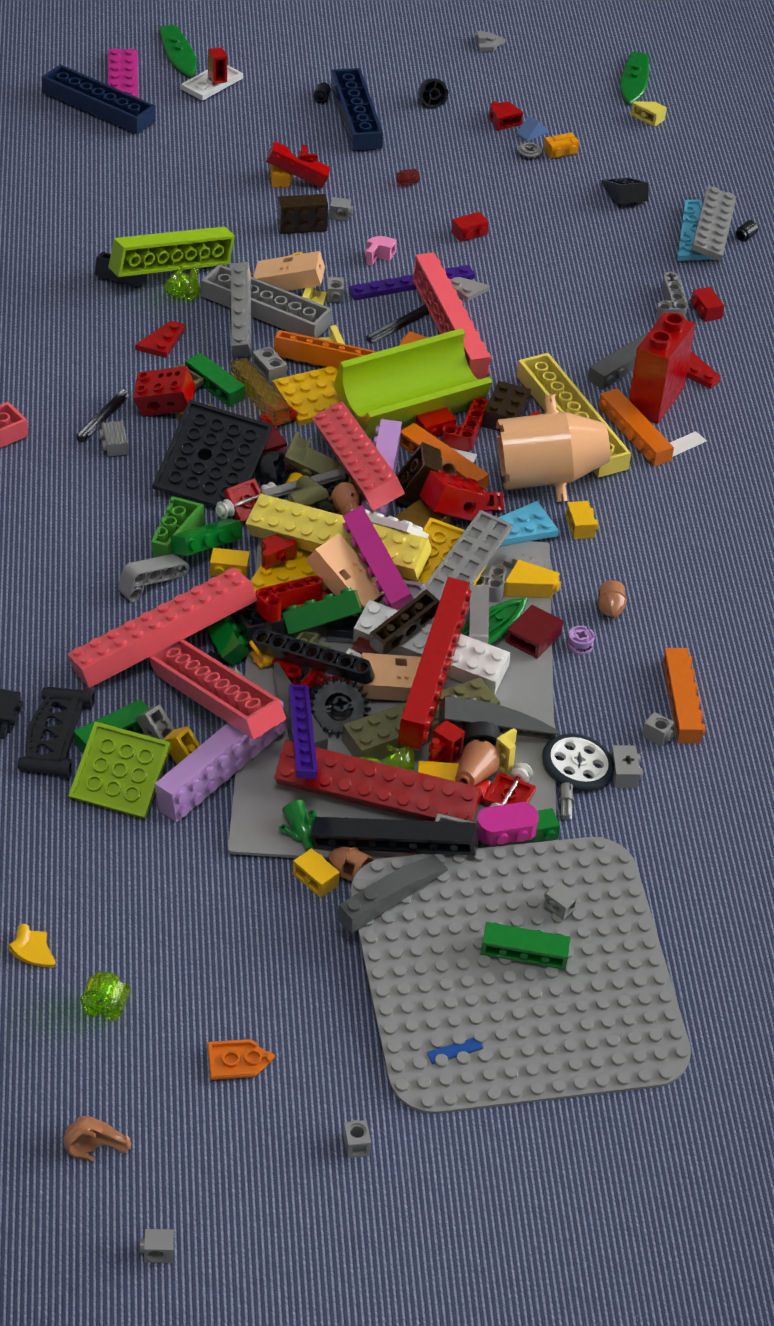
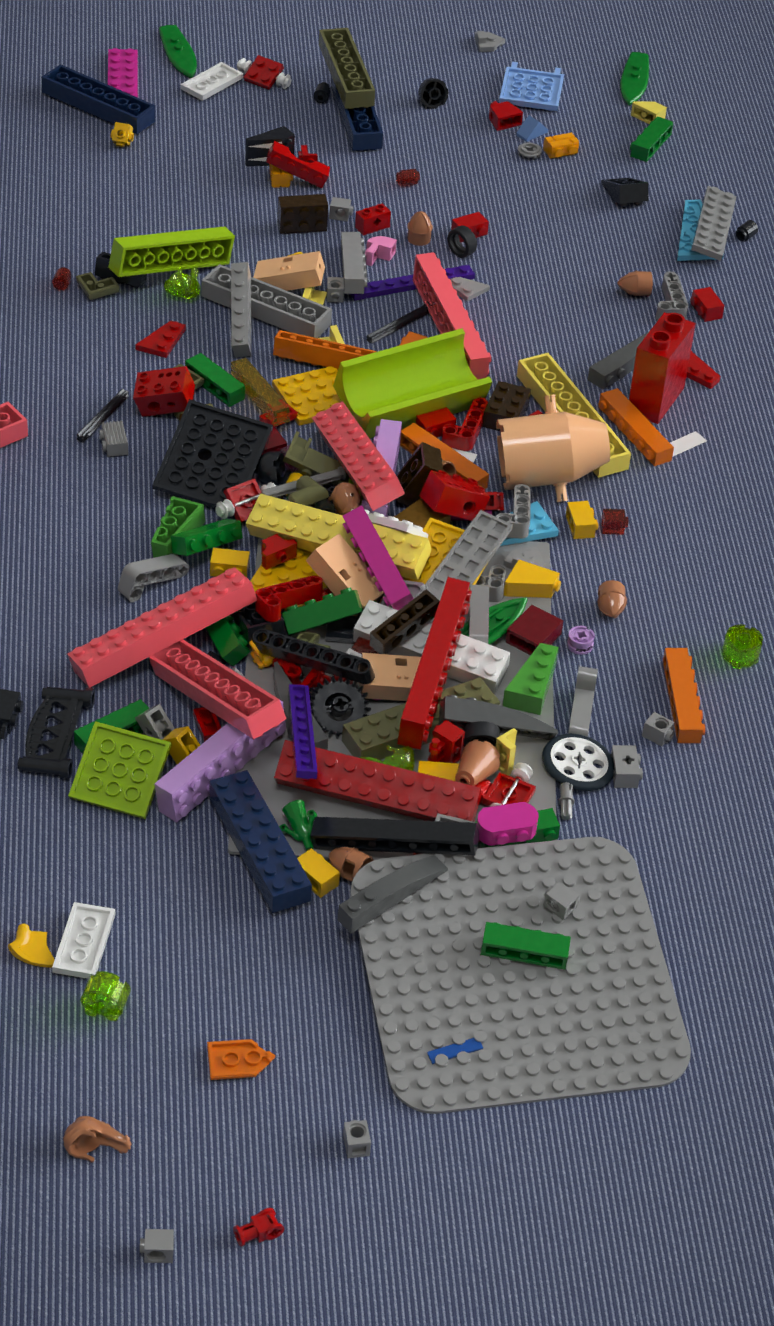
red brick [208,47,228,84] -> none
light grey brick [252,346,288,384] -> none
none -> clear red brick [52,267,72,290]
none -> white plate [52,902,116,980]
none -> olive brick [76,272,120,300]
none -> yellow brick [111,122,134,147]
none -> red plate [193,707,221,742]
none -> dark blue brick [209,770,312,913]
none -> red connector [233,1208,284,1246]
none -> red plate [237,55,291,90]
none -> black slope [245,126,295,166]
none -> olive brick [319,28,375,109]
none -> light grey brick [341,232,367,294]
none -> red brick [355,203,391,236]
none -> nougat helmet [407,211,433,246]
none -> black tyre [447,225,477,258]
none -> light grey beam [496,484,530,539]
none -> light blue plate [499,61,564,111]
none -> bright green wedge [503,643,559,715]
none -> light grey beam [568,666,598,737]
none -> clear red brick [601,509,629,535]
none -> nougat helmet [617,270,653,296]
none -> green brick [630,116,673,162]
none -> clear neon green brick [722,624,763,669]

